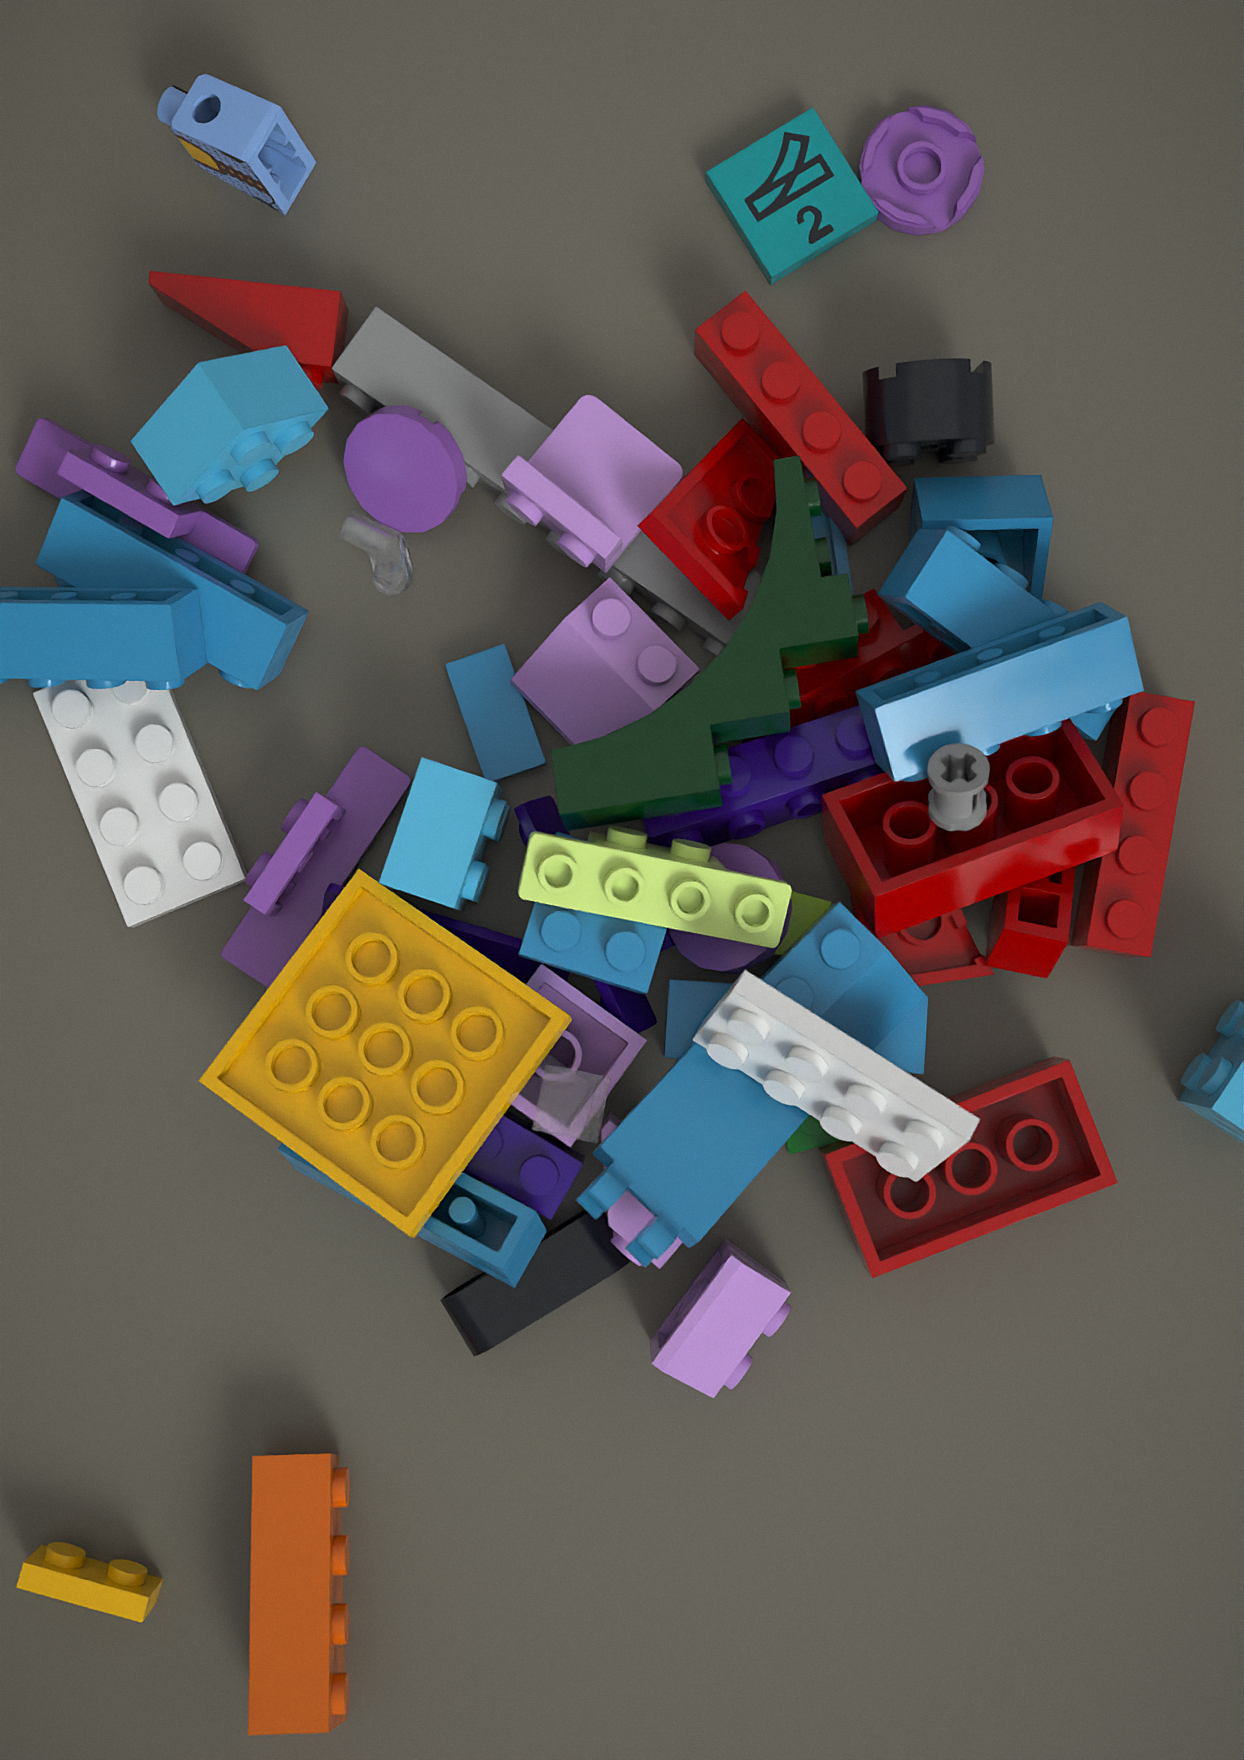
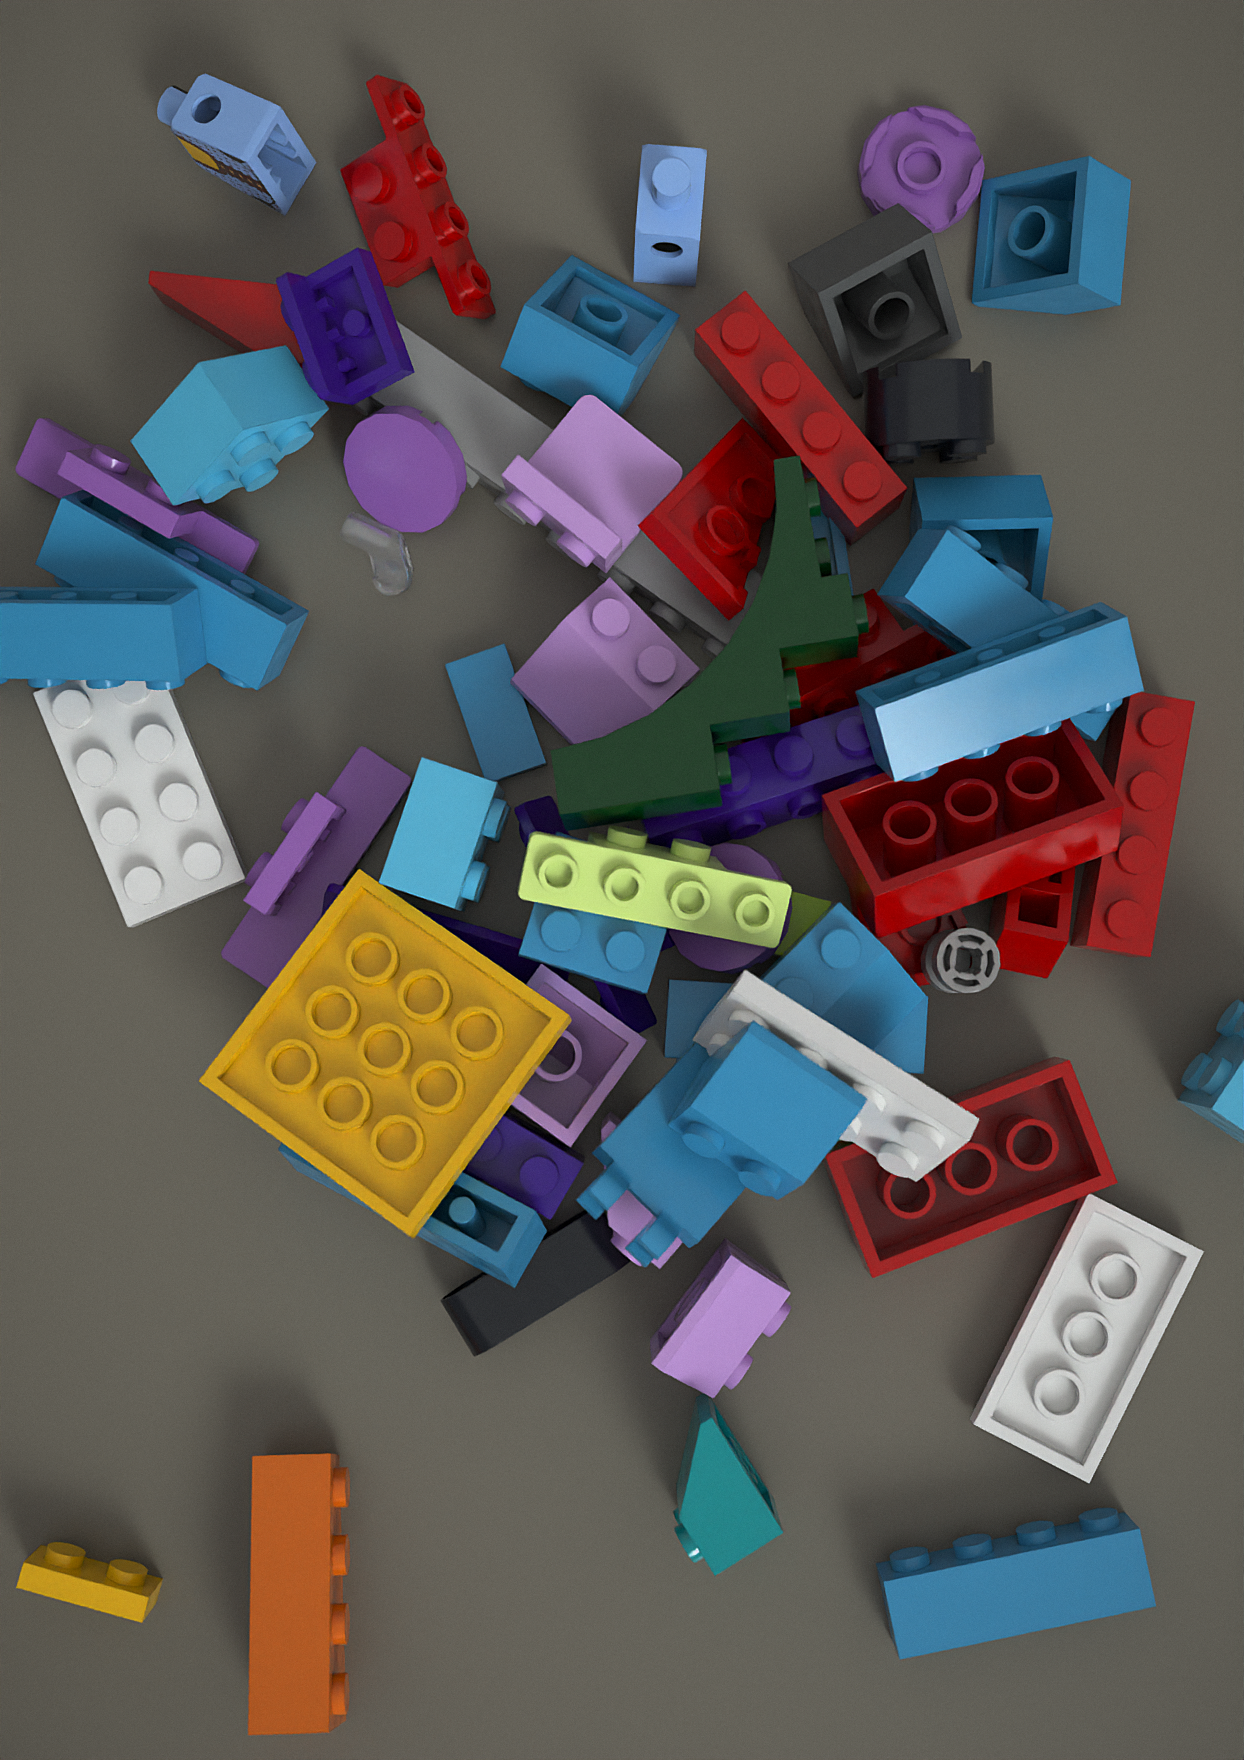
clear tile [531,1064,611,1143] -> none
teal tile [705,107,879,285] -> none
light grey bush [927,743,990,831] -> none
none -> dark purple bracket [276,247,415,405]
none -> red bracket [340,75,496,319]
none -> dark azure slope [501,255,680,416]
none -> light blue torso [633,144,707,287]
none -> dark azure slope [667,1020,868,1200]
none -> teal slope [673,1393,783,1576]
none -> dark grey slope [787,203,962,397]
none -> dark azure brick [876,1508,1156,1660]
none -> light grey wheel [920,928,1000,993]
none -> white plate [970,1194,1204,1483]
none -> dark azure slope [972,156,1131,315]

